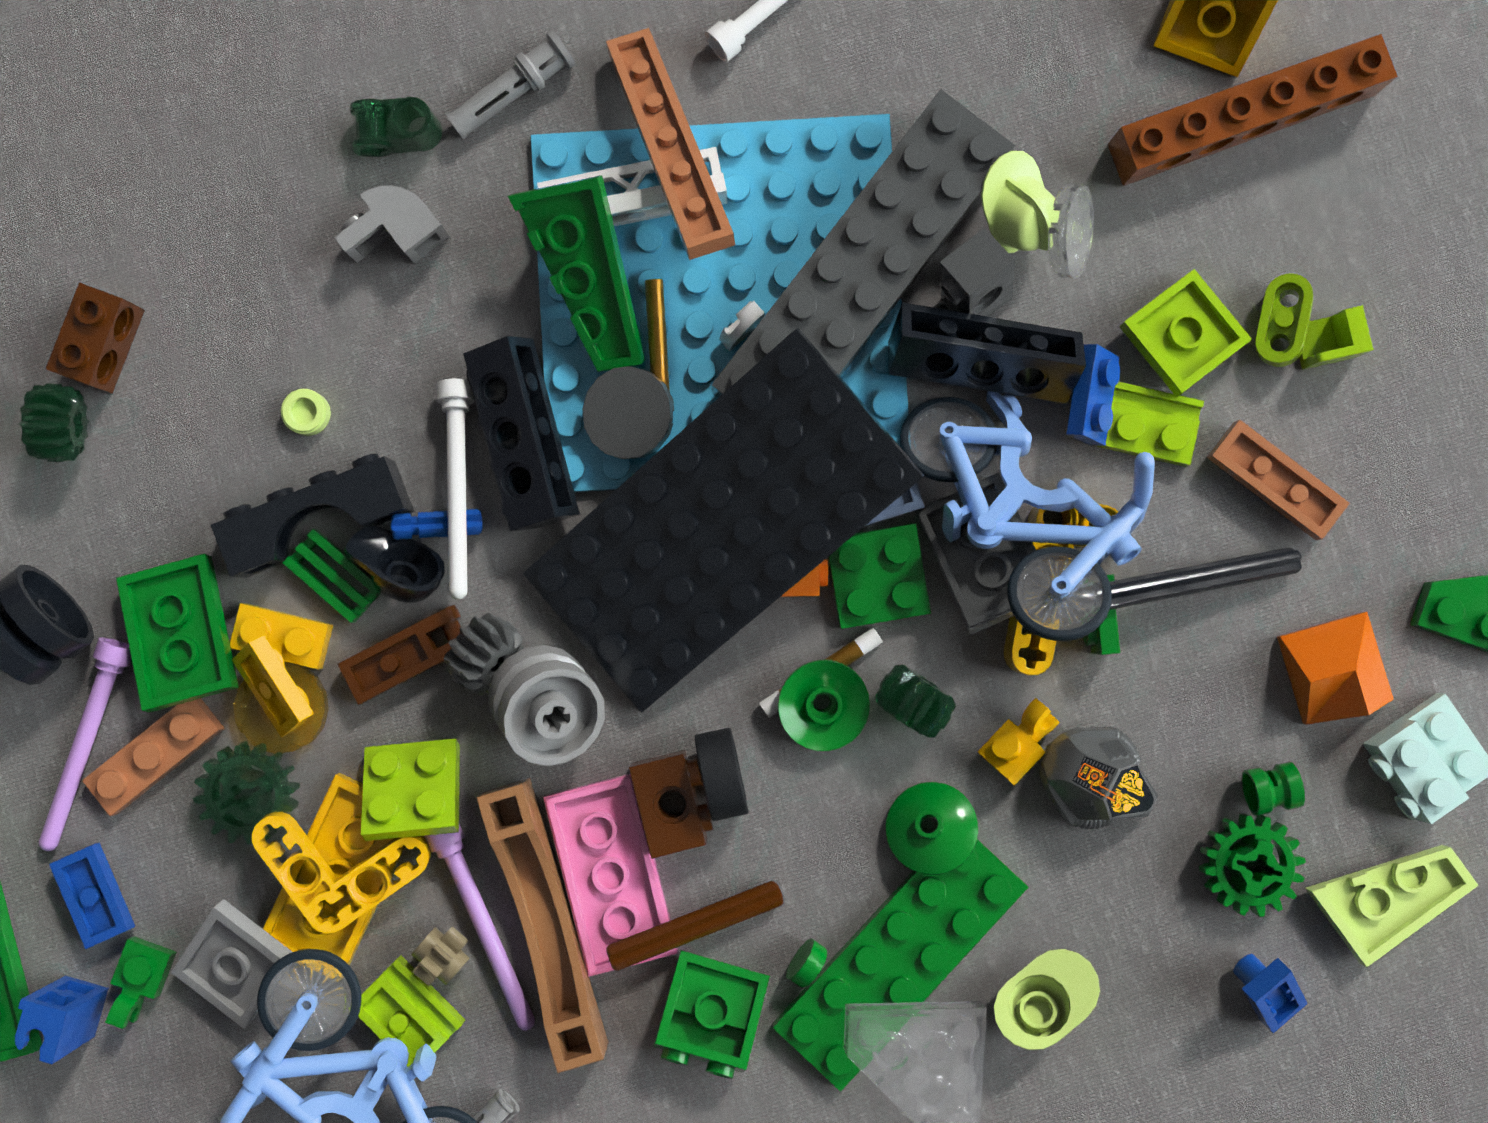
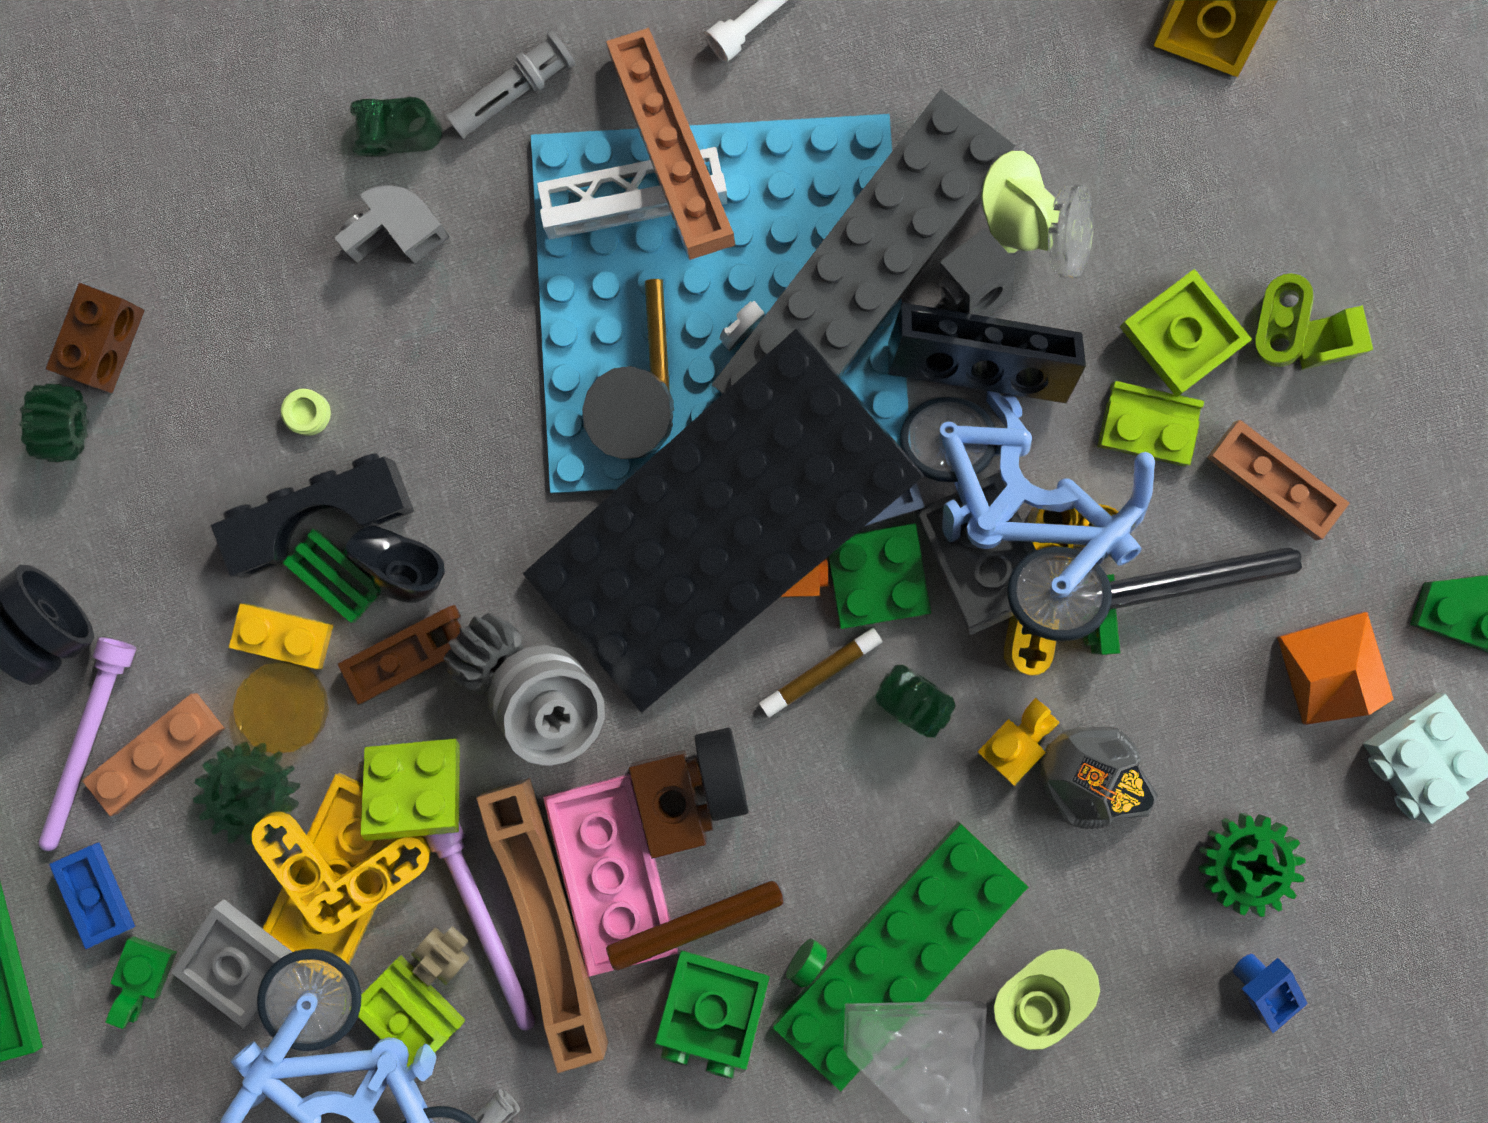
blue hinge [15,976,109,1064] -> none
green plate [116,553,239,712] -> none
yellow plate [232,635,314,737] -> none
blue axle [391,509,483,540] -> none
white piece [437,378,474,600] -> none
black brick [463,336,580,532] -> none
green wing [508,175,645,372] -> none
green dish [778,659,870,751] -> none
green dish [886,782,978,875] -> none
blue plate [1066,344,1120,446] -> none
dark orange brick [1107,34,1398,186] -> none
green wheel [1241,762,1305,816] -> none
yellowish green wing [1305,845,1479,967] -> none

